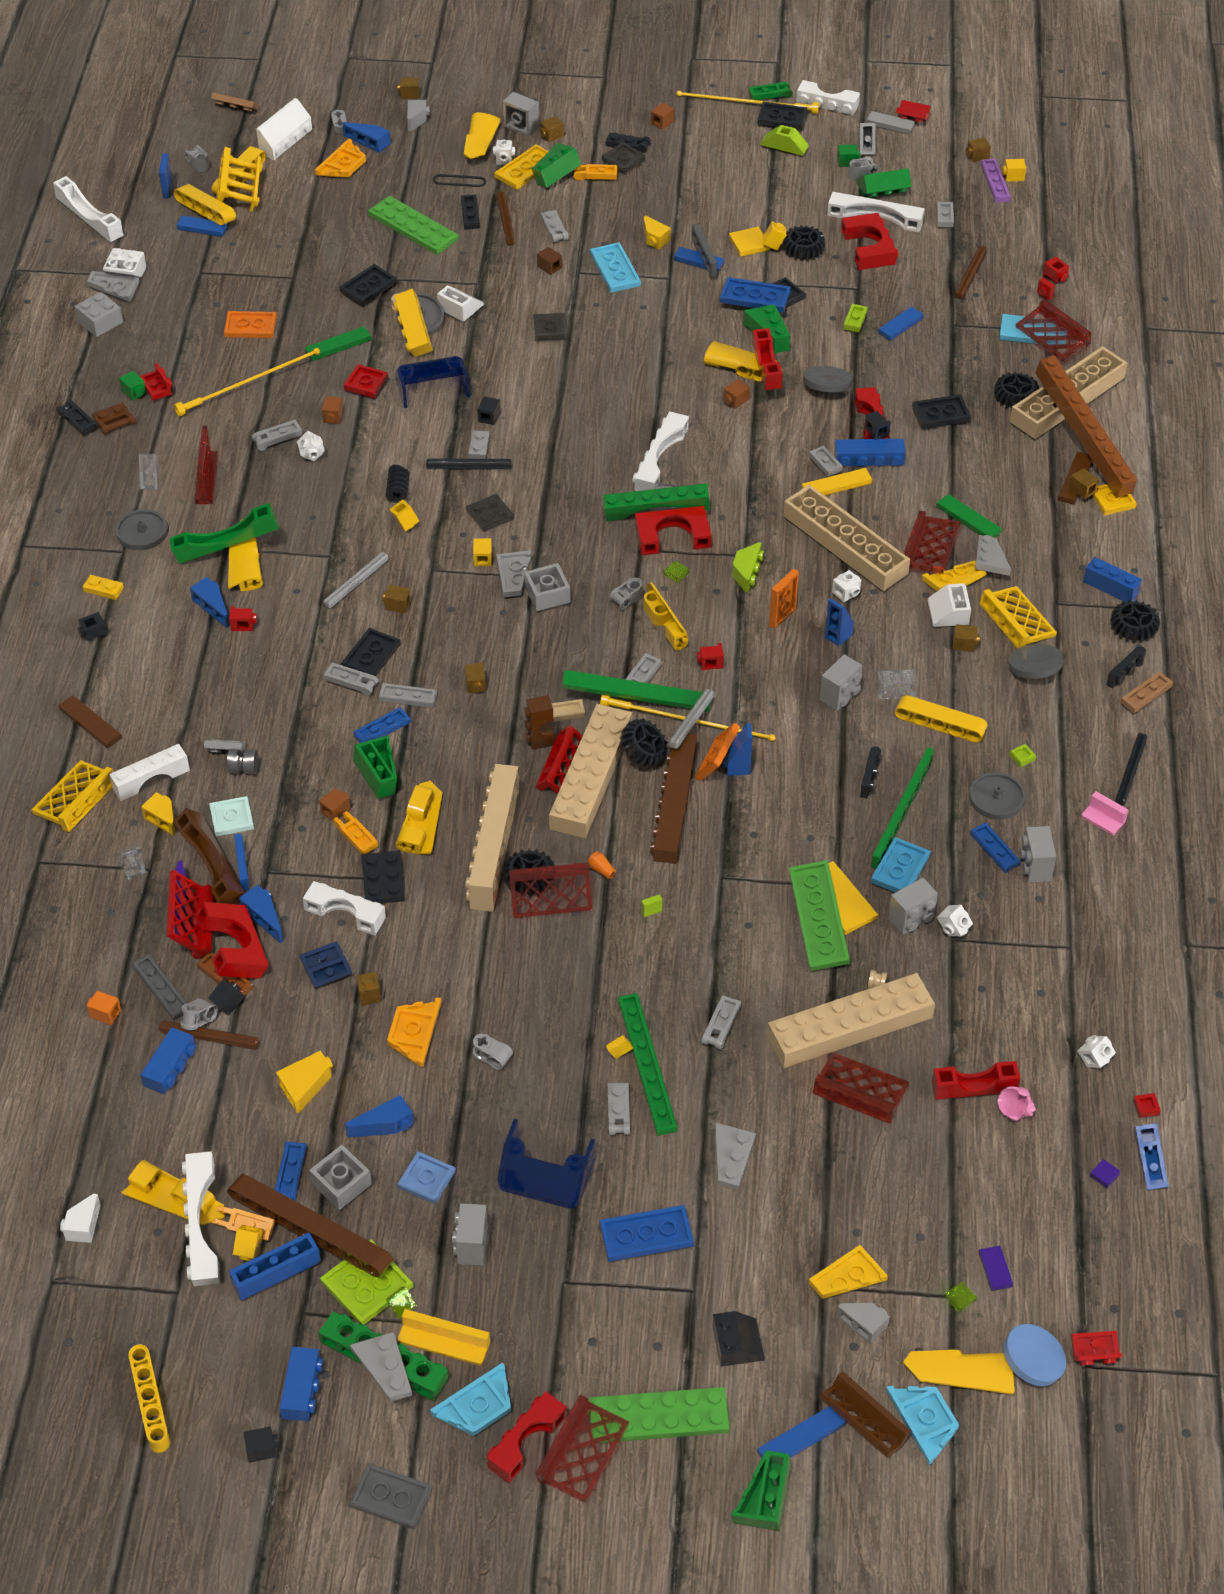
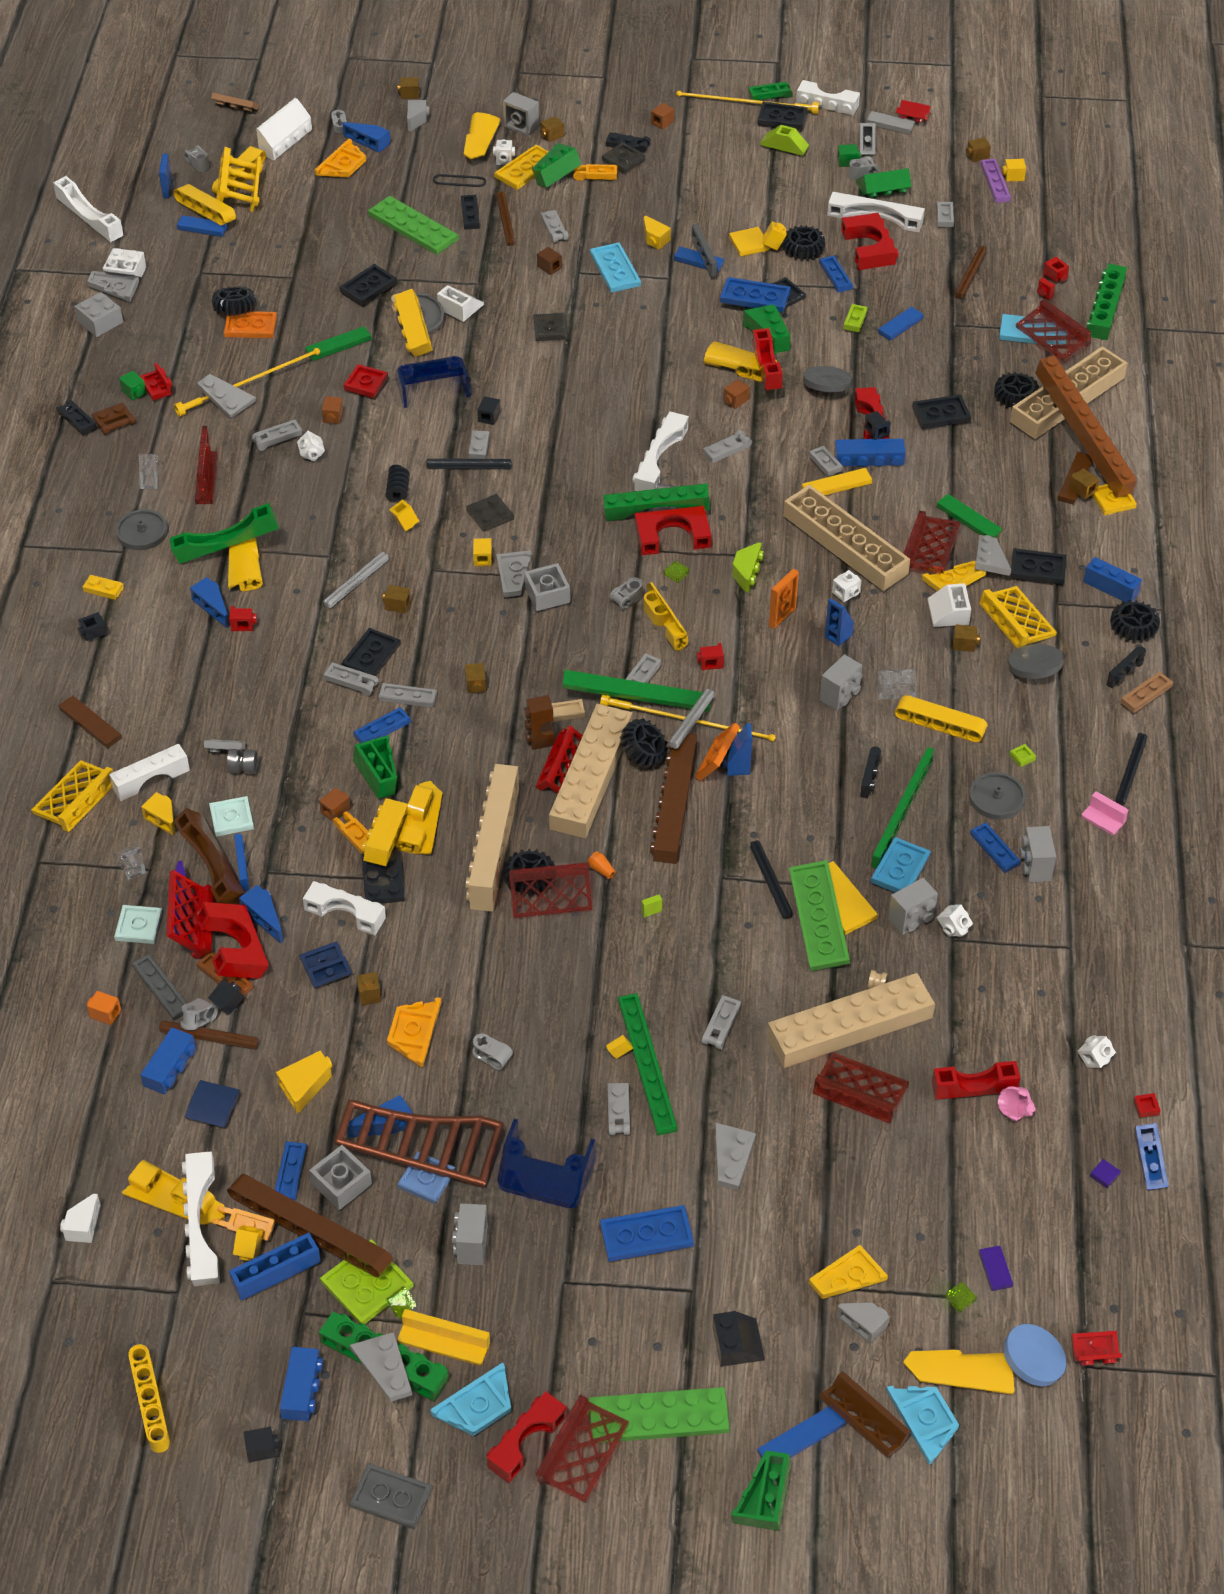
none -> light aqua tile [114,905,163,944]
none -> dark blue slope [185,1080,240,1129]
none -> light grey wing [197,374,256,419]
none -> black gear [212,286,256,316]
none -> copper bar [334,1099,504,1187]
none -> yellow brick [362,798,408,866]
none -> light grey plate [703,430,752,463]
none -> black axle [750,840,793,919]
none -> blue tile [819,256,853,293]
none -> black plate [1010,548,1067,585]
none -> green brick [1086,263,1127,340]

